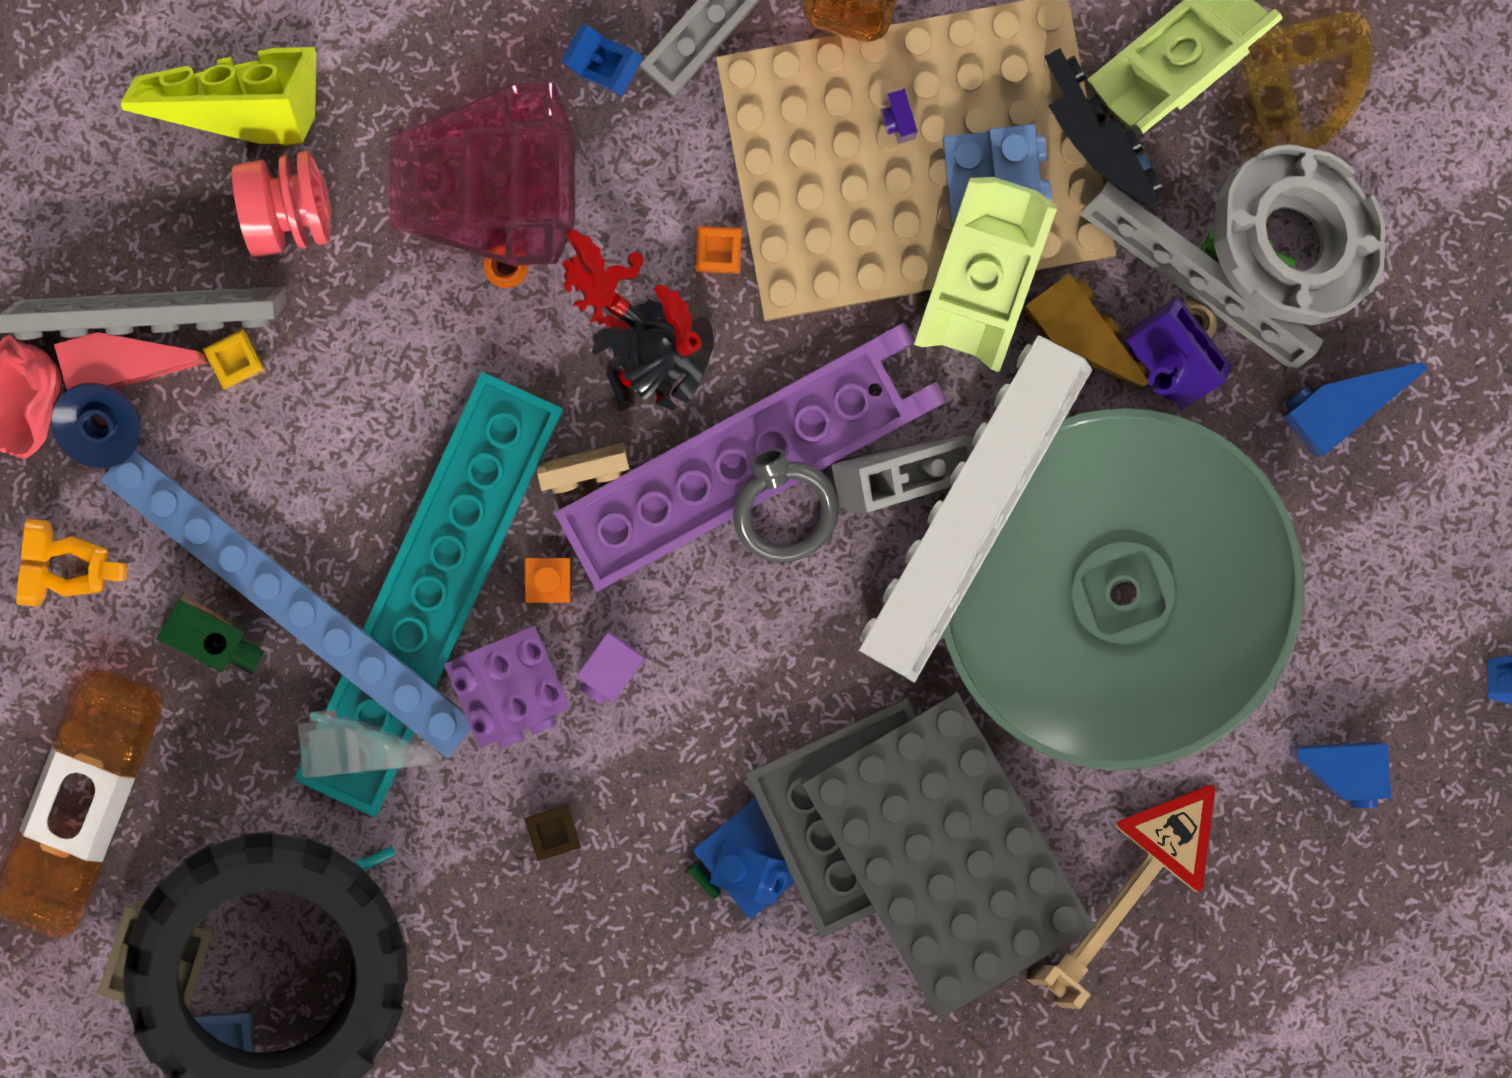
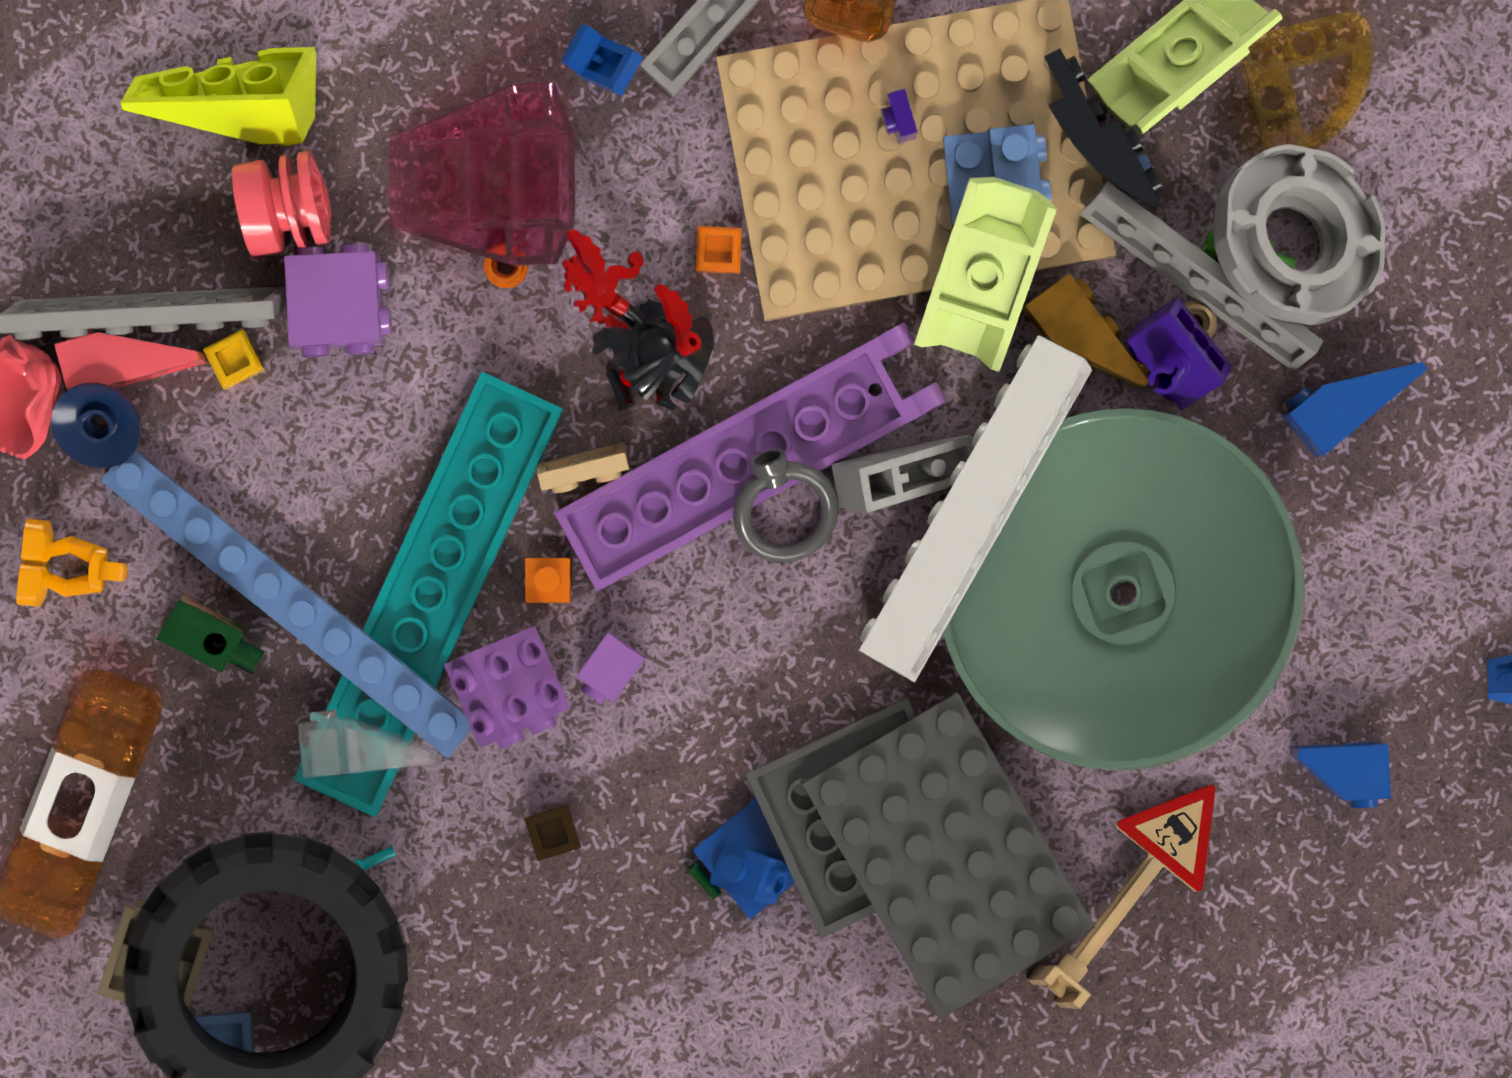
none -> medium lavender brick [284,244,392,357]

